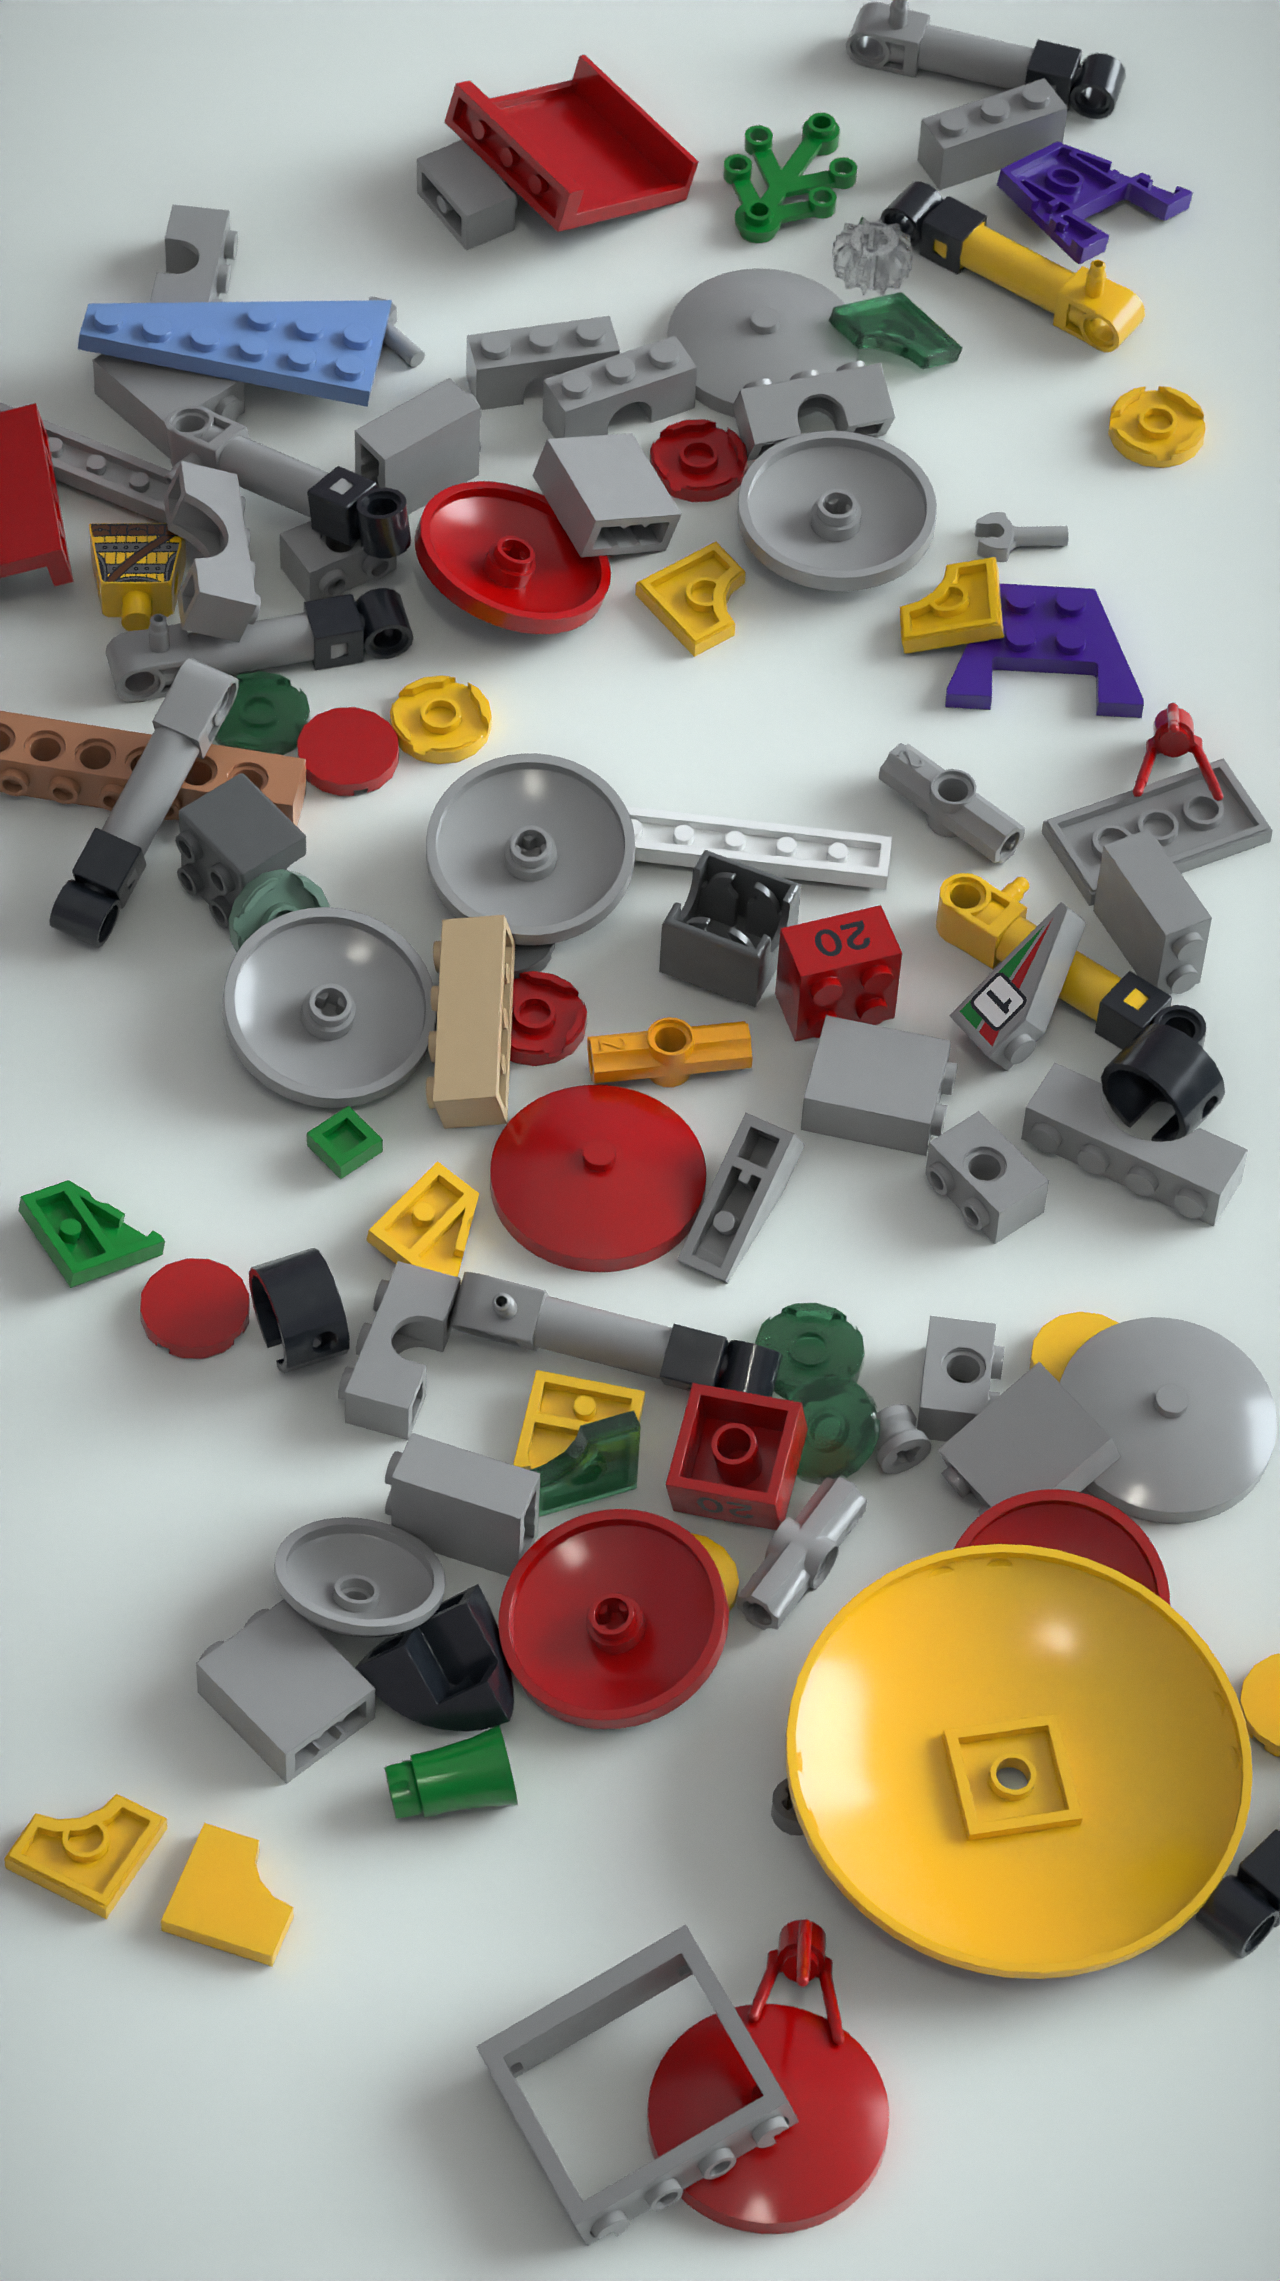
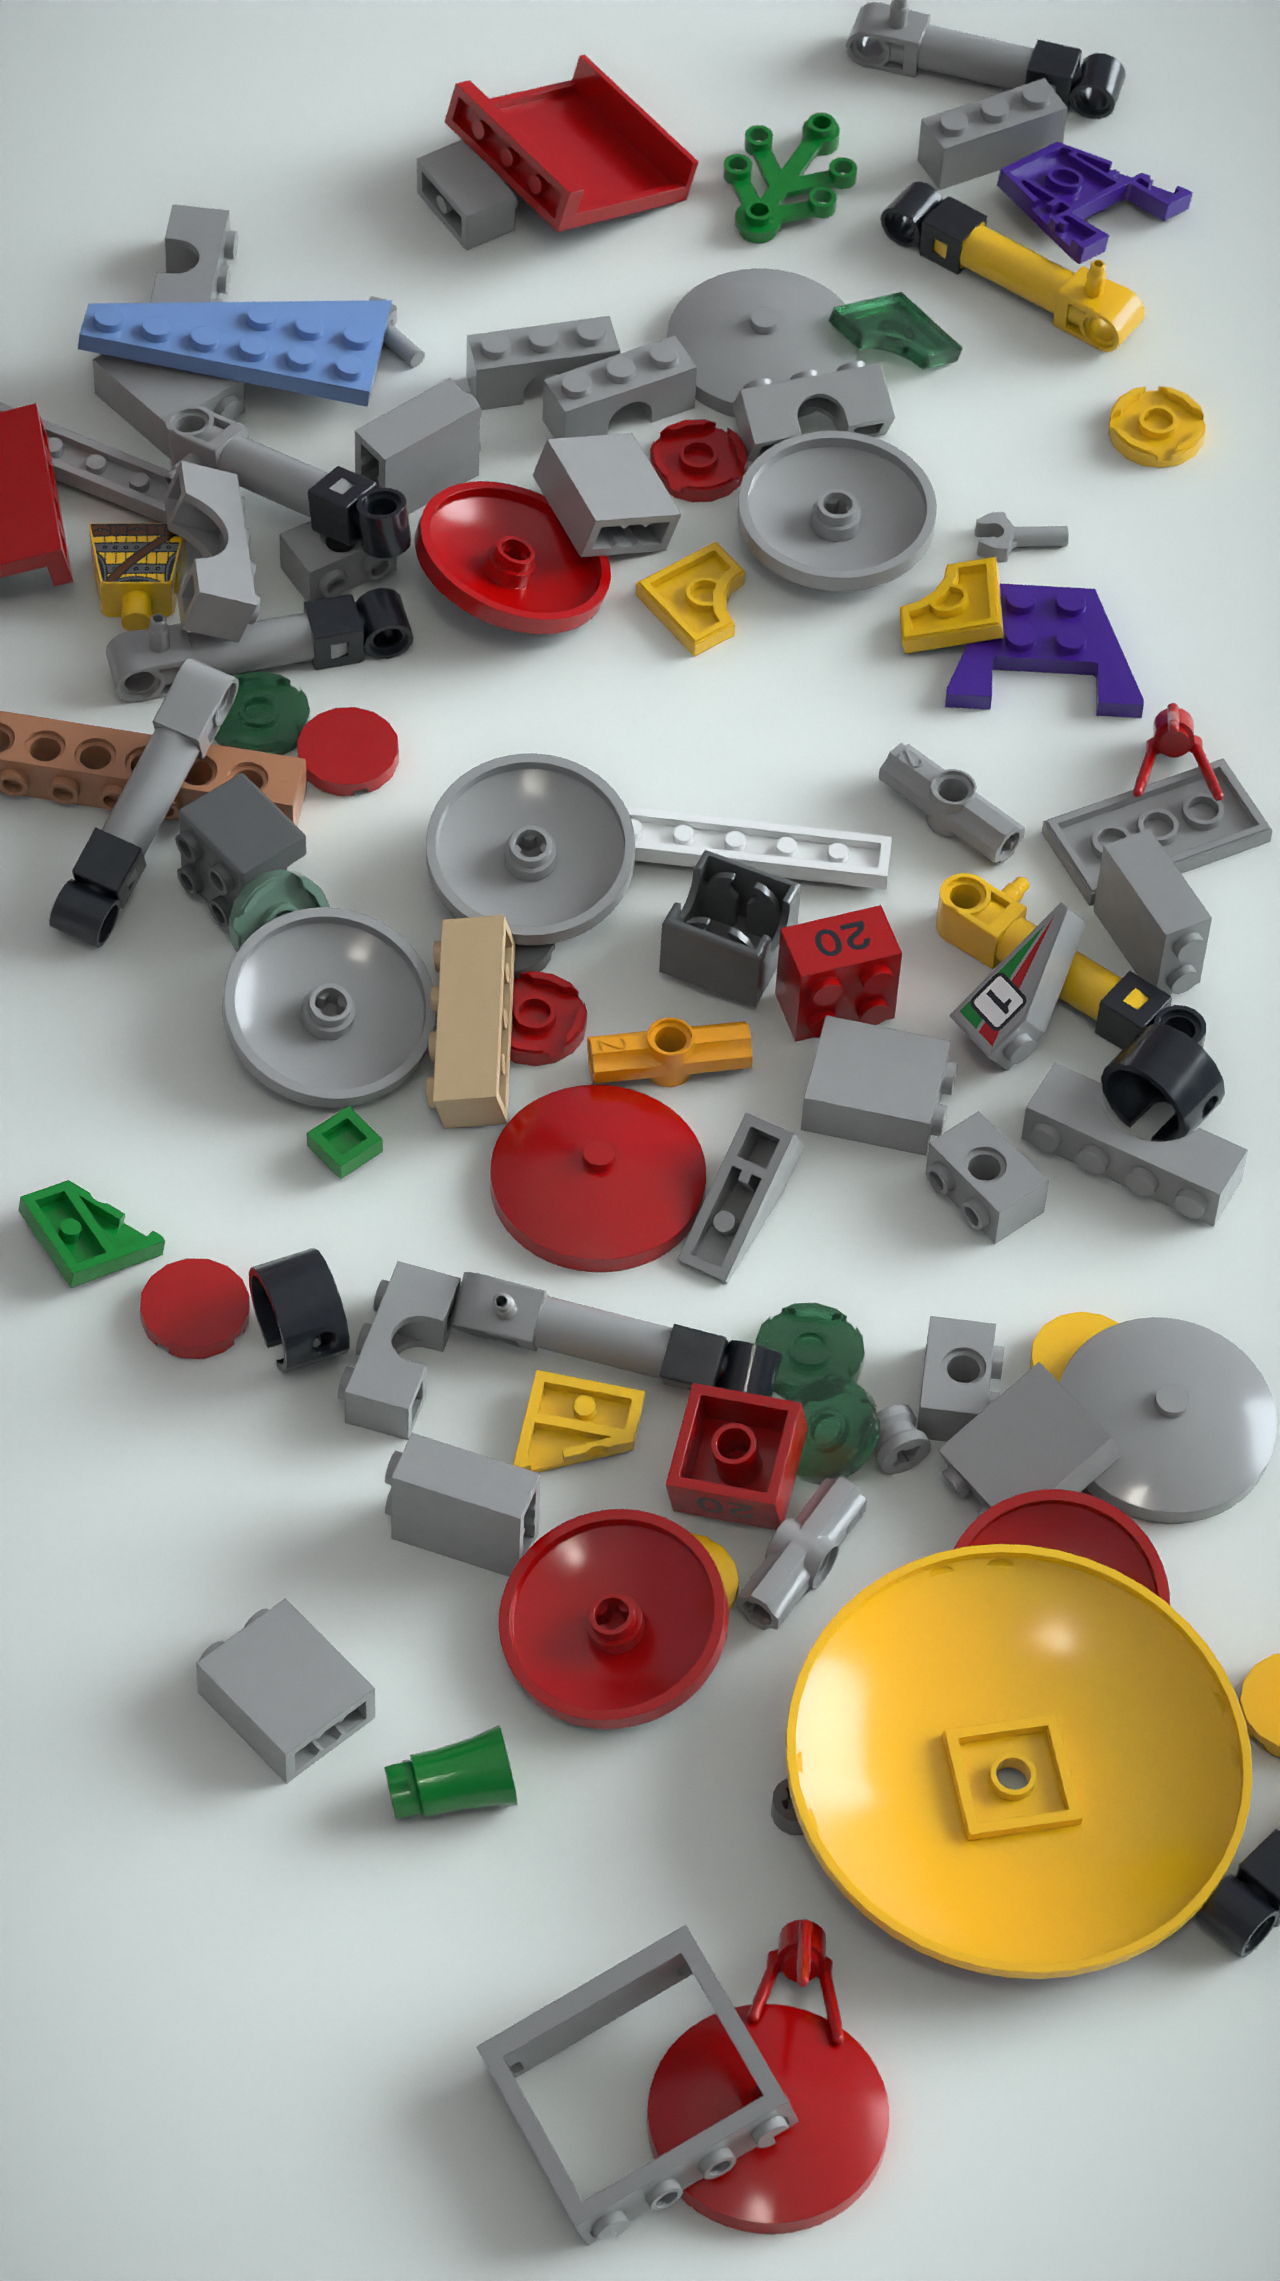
yellow tile [4,1793,167,1919] -> none
yellow tile [161,1823,294,1966] -> none
light grey dish [273,1517,445,1638] -> none
black brick [355,1584,514,1731] -> none
yellow wing [366,1161,479,1277] -> none
yellow tile [390,675,492,764] -> none
clear green tile [530,1410,641,1517] -> none
clear gear [832,216,913,296] -> none

